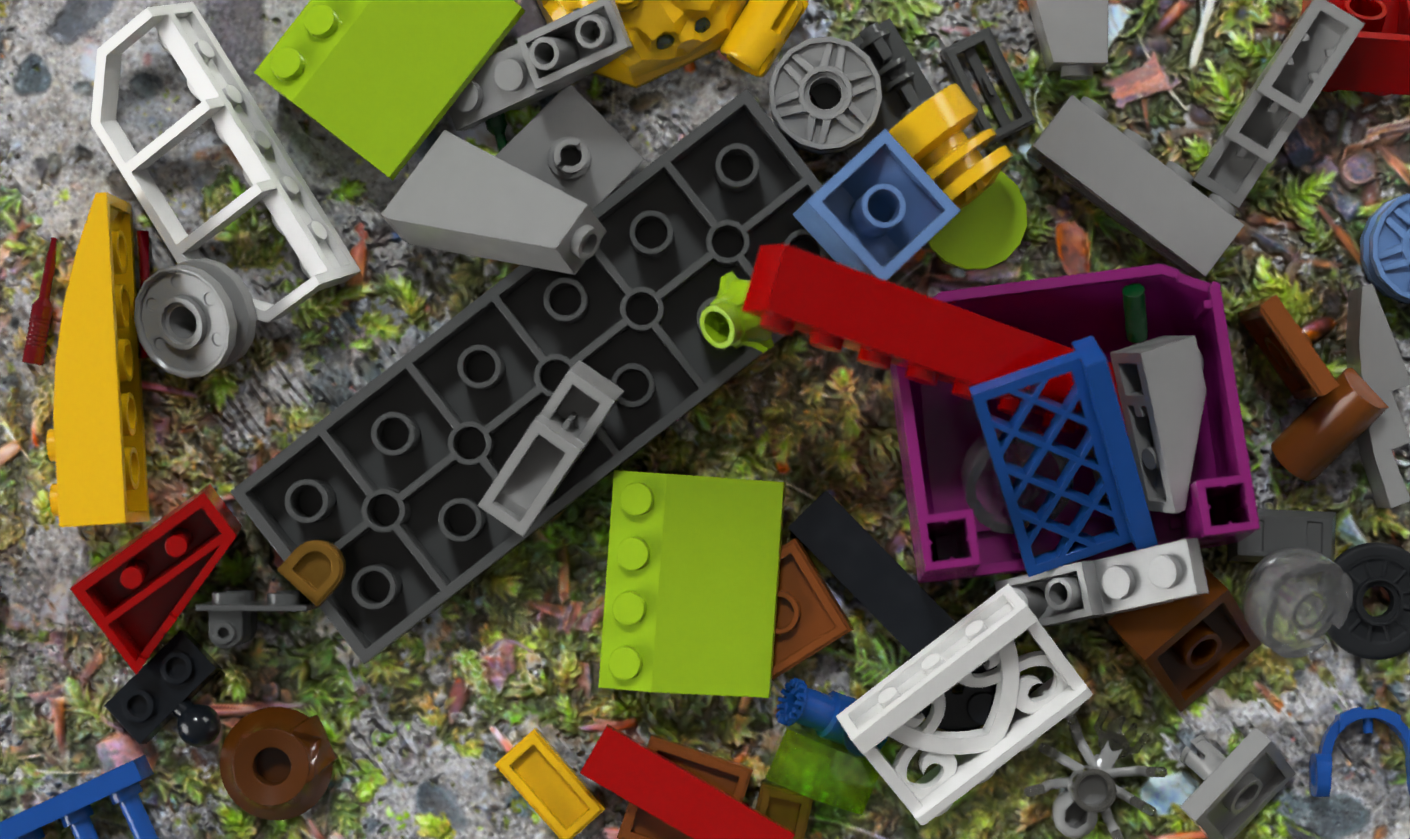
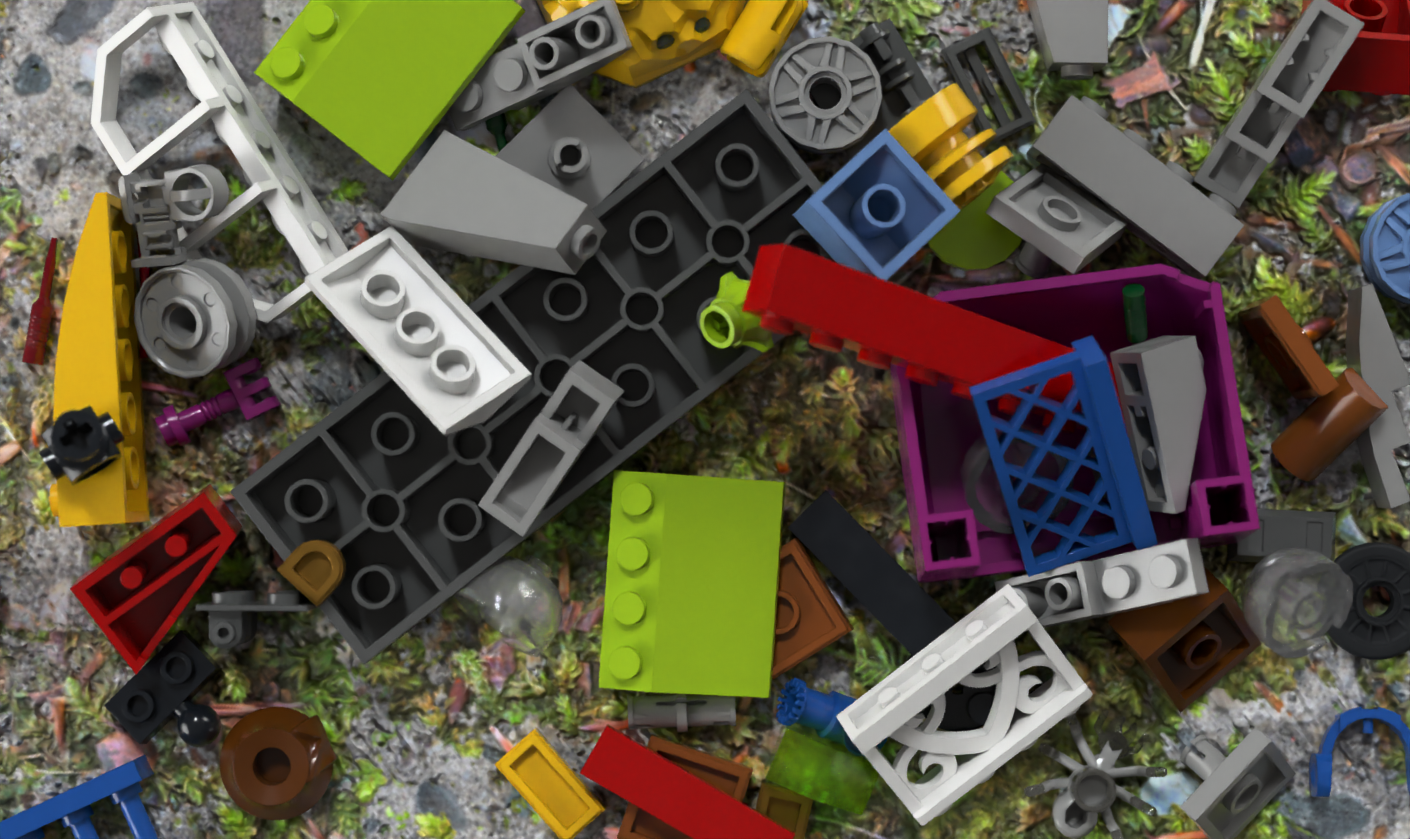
none -> black connector [38,405,125,486]
none -> light grey piece [118,164,229,268]
none -> magenta hinge [155,357,281,447]
none -> white slope [305,225,531,436]
none -> clear cylinder [453,555,564,657]
none -> light grey pin [627,694,736,732]
none -> light grey tile [986,163,1129,278]

